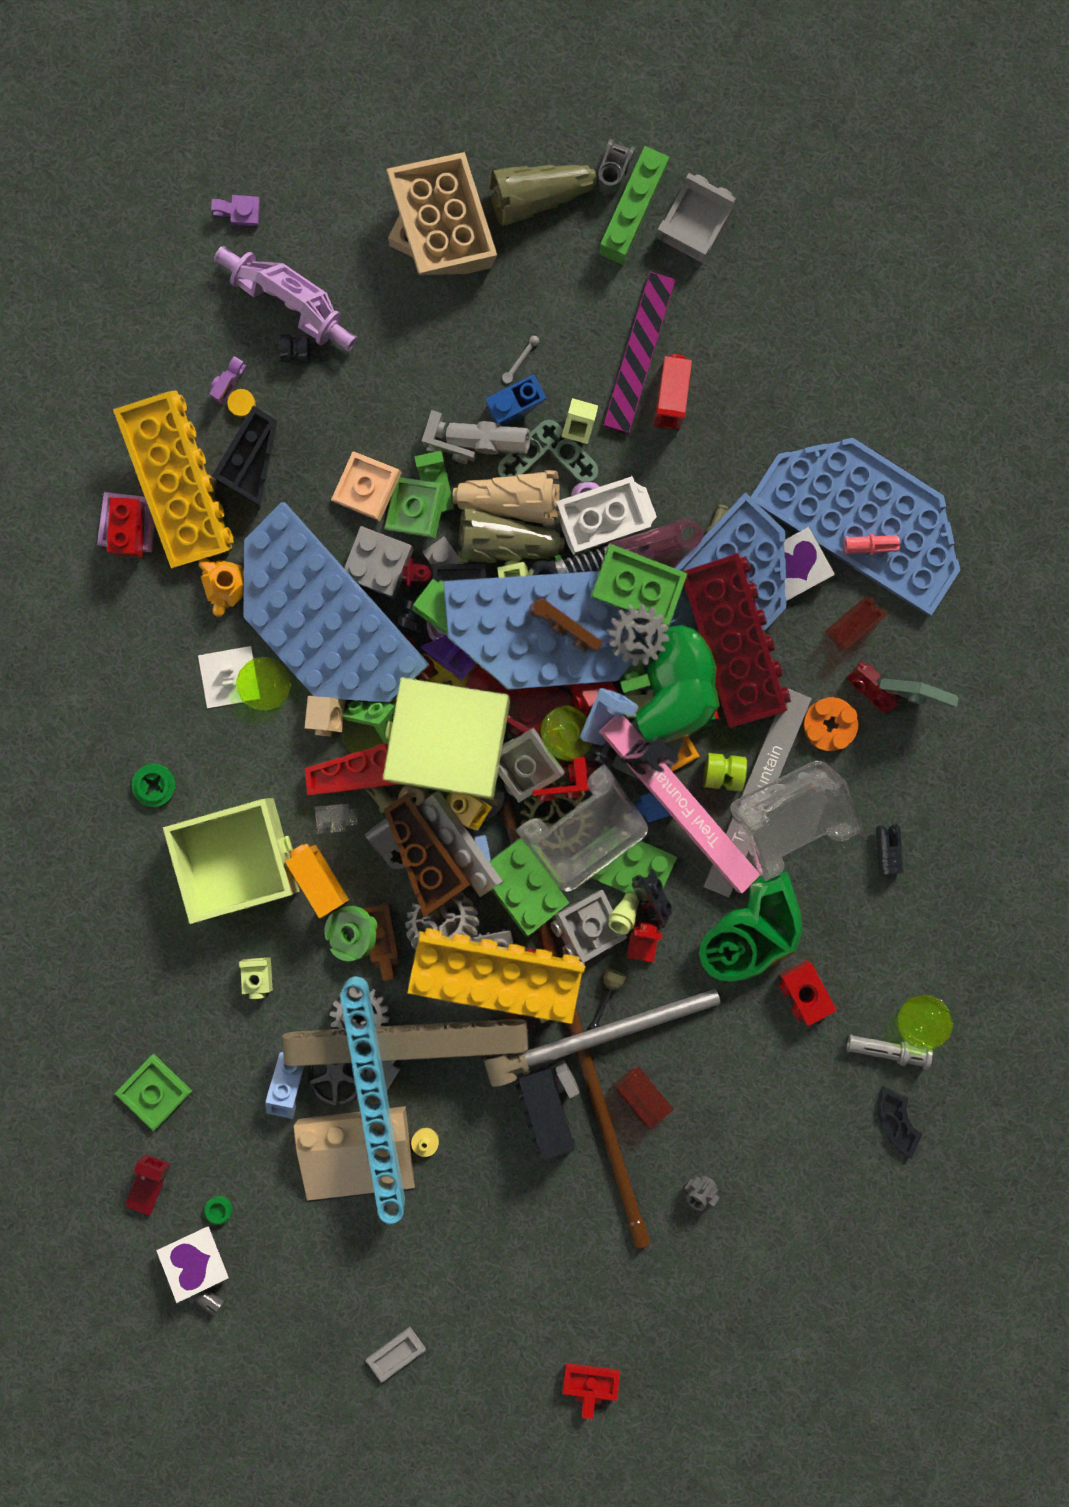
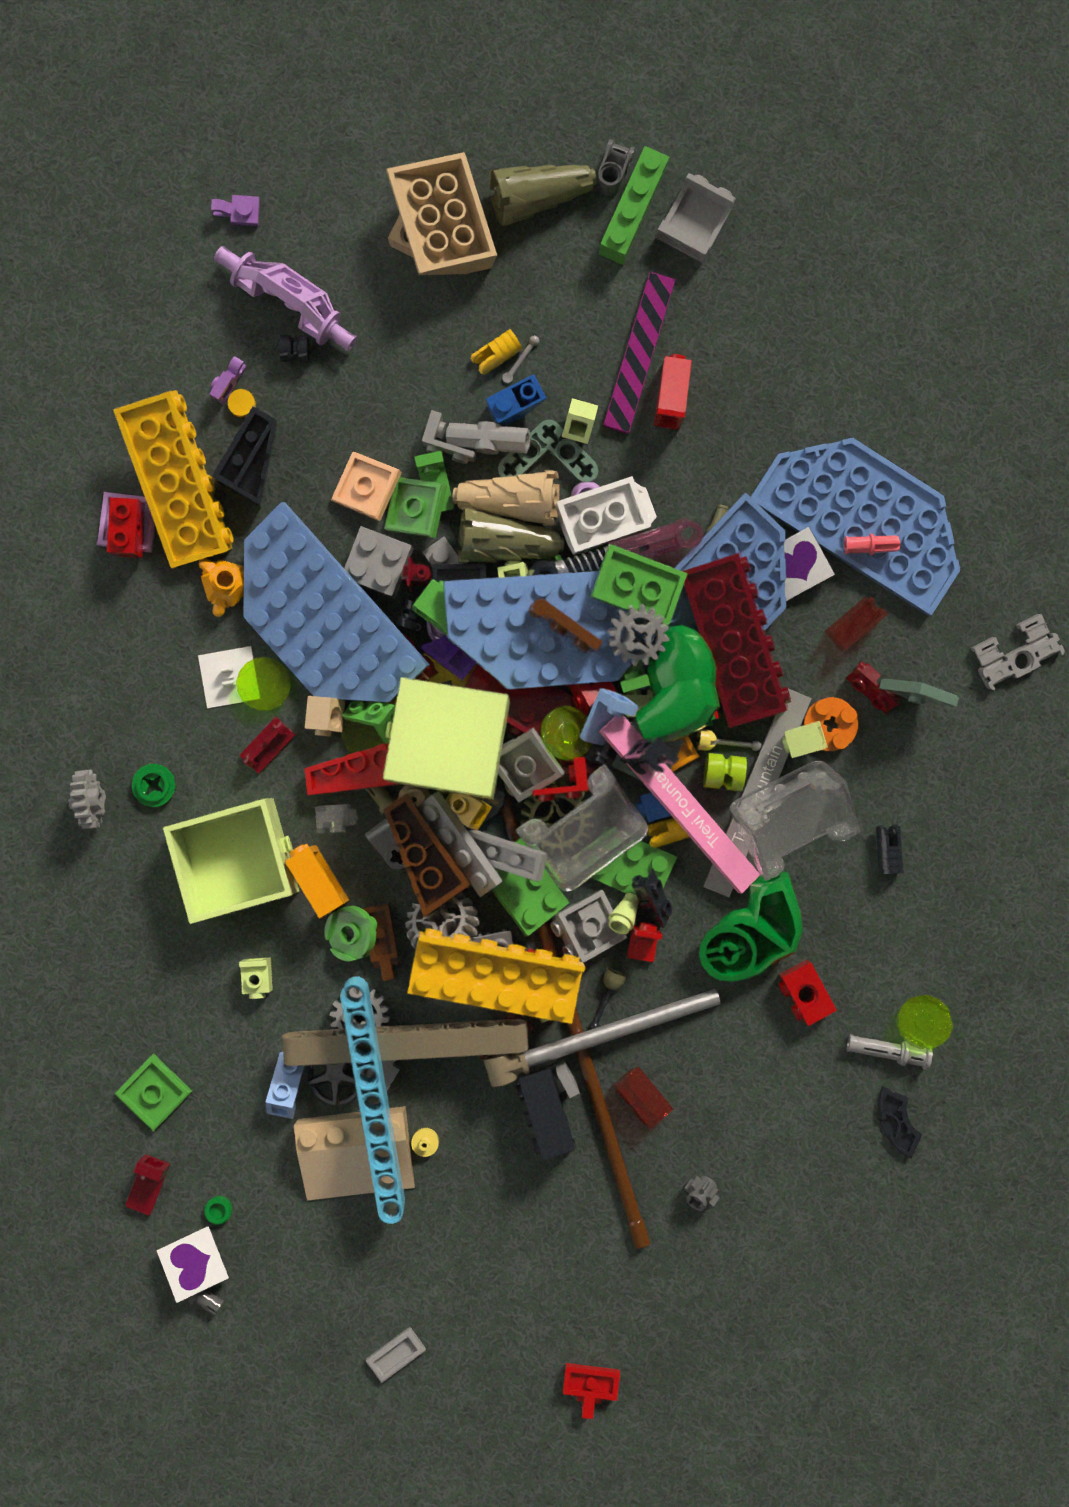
none -> light grey gear [68,770,106,829]
none -> dark red hinge [239,716,296,774]
none -> light grey plate [464,826,547,882]
none -> yellow hinge [470,329,523,375]
none -> yellow hinge [644,818,689,848]
none -> hinge [696,729,762,751]
none -> yellowish green brick [782,721,827,758]
none -> light grey piece [971,614,1065,690]

